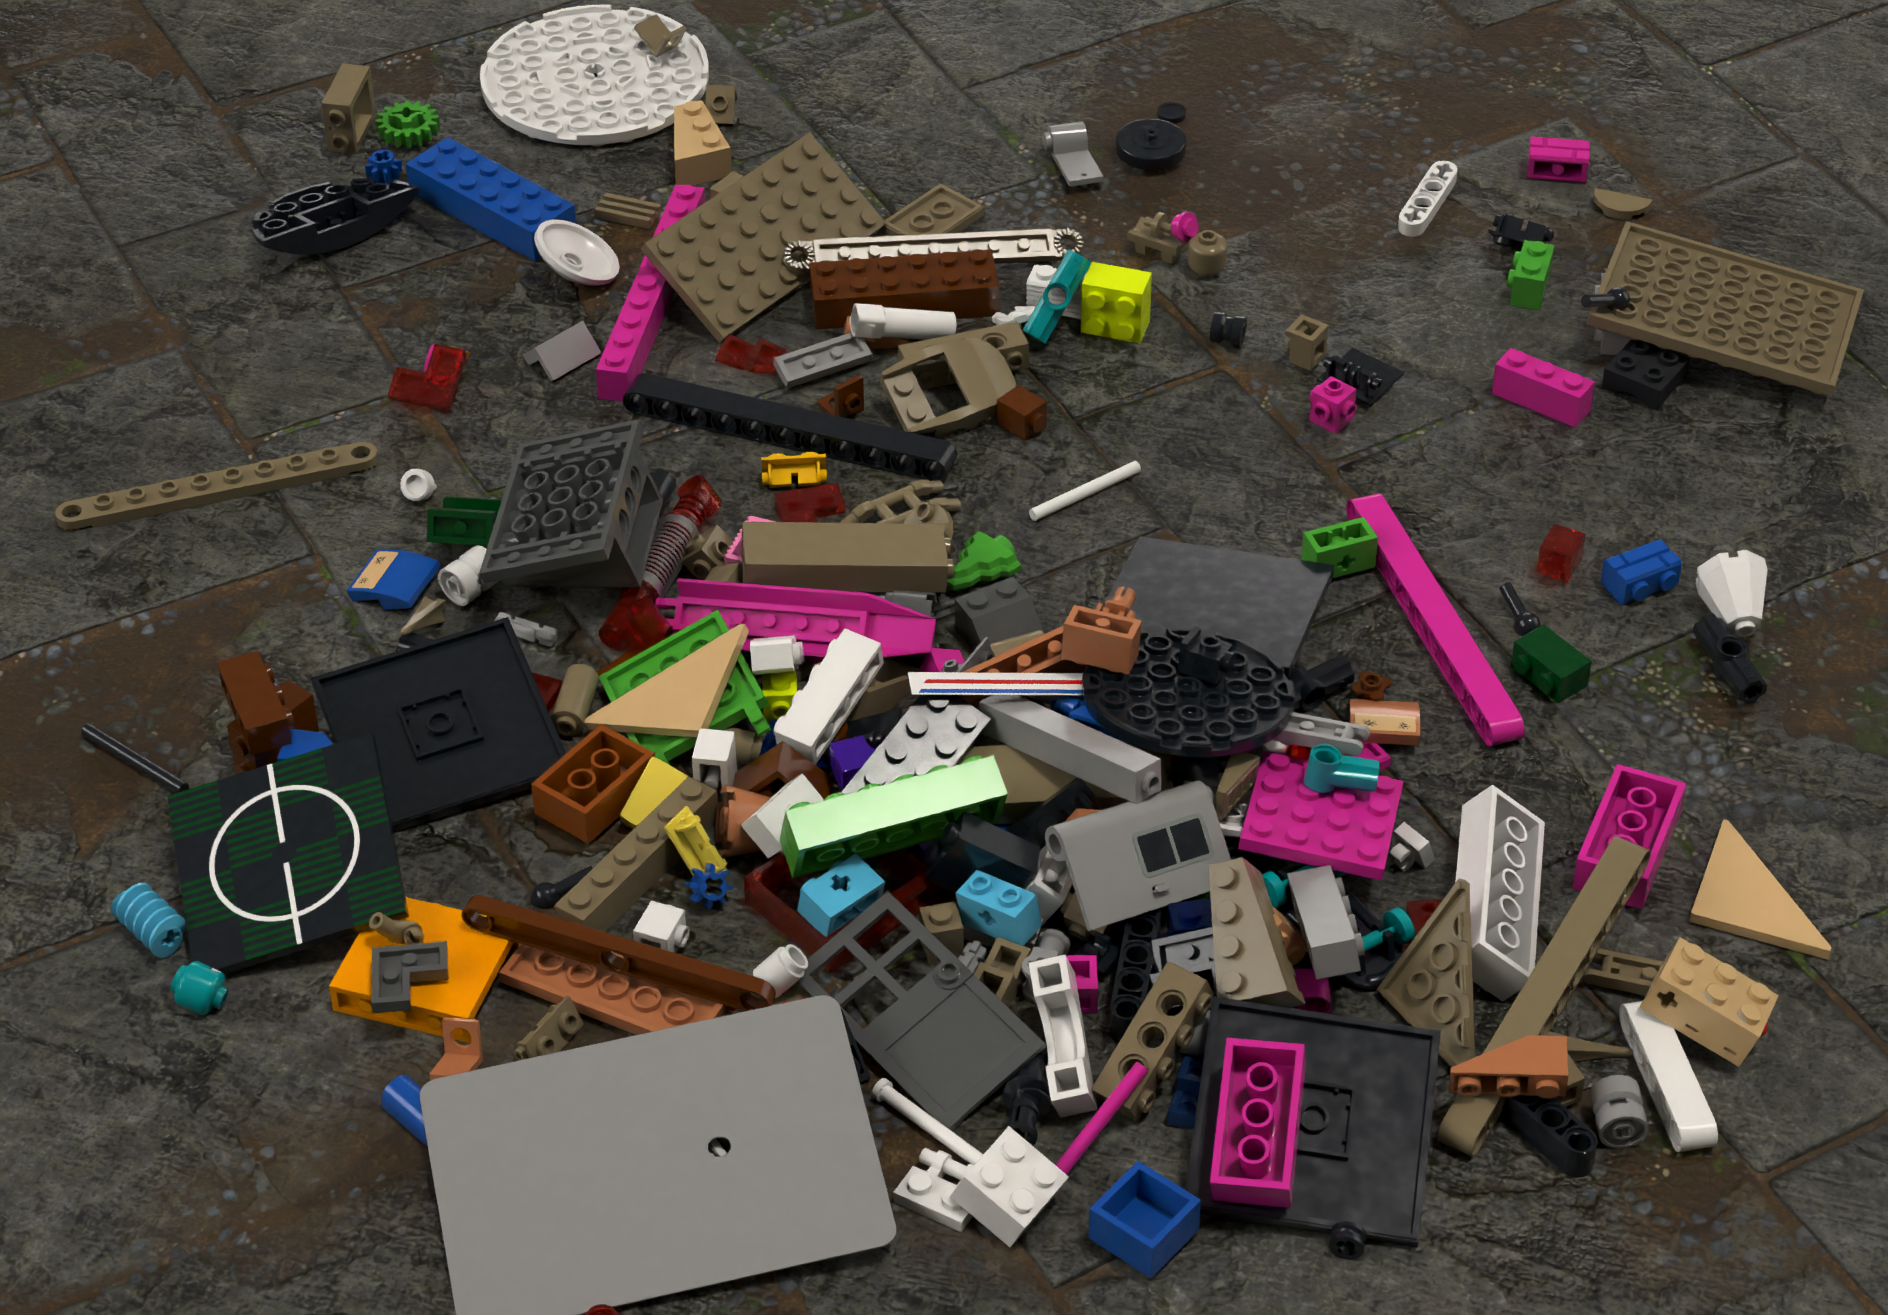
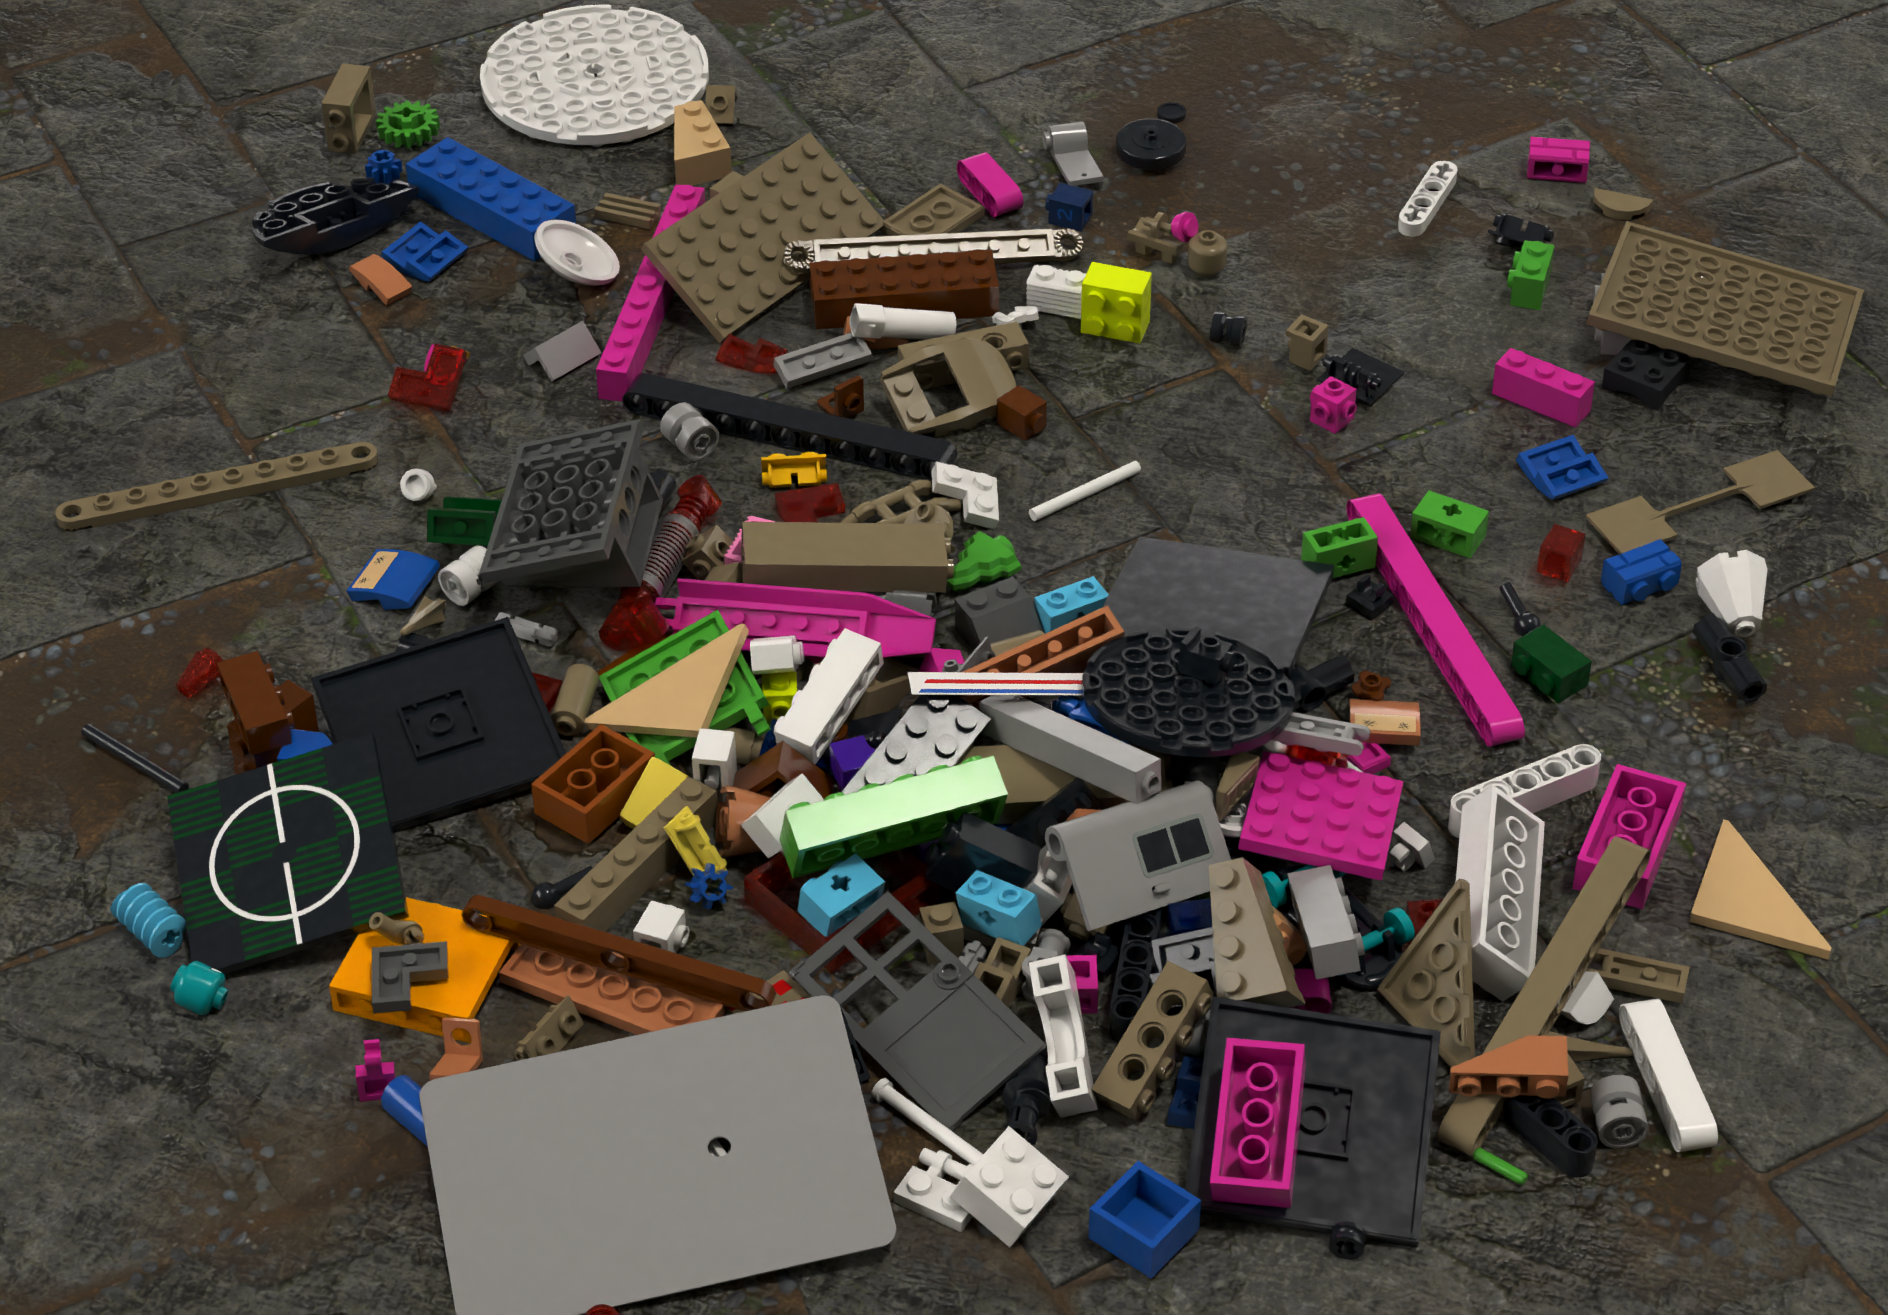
dark tan bracket [634,14,687,57] -> none
white brick [753,944,808,998] -> none
teal piece [1022,249,1092,344] -> none
dark pink bar [1055,1062,1148,1175] -> none
nougat brick [1061,587,1142,674] -> none
teal piece [1303,744,1380,793] -> none
black bar [1581,287,1630,311] -> none
tan piece [1639,937,1779,1067] -> none
none -> clear red cone [175,648,223,698]
none -> nougat slope [349,254,412,306]
none -> dark pink plate [355,1039,396,1102]
none -> blue slope [381,221,468,282]
none -> light grey wheel [660,402,719,461]
none -> white plate [932,461,999,530]
none -> dark pink beam [956,152,1024,217]
none -> medium azure brick [1034,576,1109,634]
none -> dark blue brick [1045,183,1093,232]
none -> black tile [1346,574,1394,621]
none -> bright green brick [1410,490,1489,559]
none -> white beam [1448,744,1601,838]
none -> bright green piece [1473,1147,1528,1185]
none -> blue slope [1516,435,1608,500]
none -> white brick [1561,972,1614,1025]
none -> dark tan hinge [1586,450,1815,555]

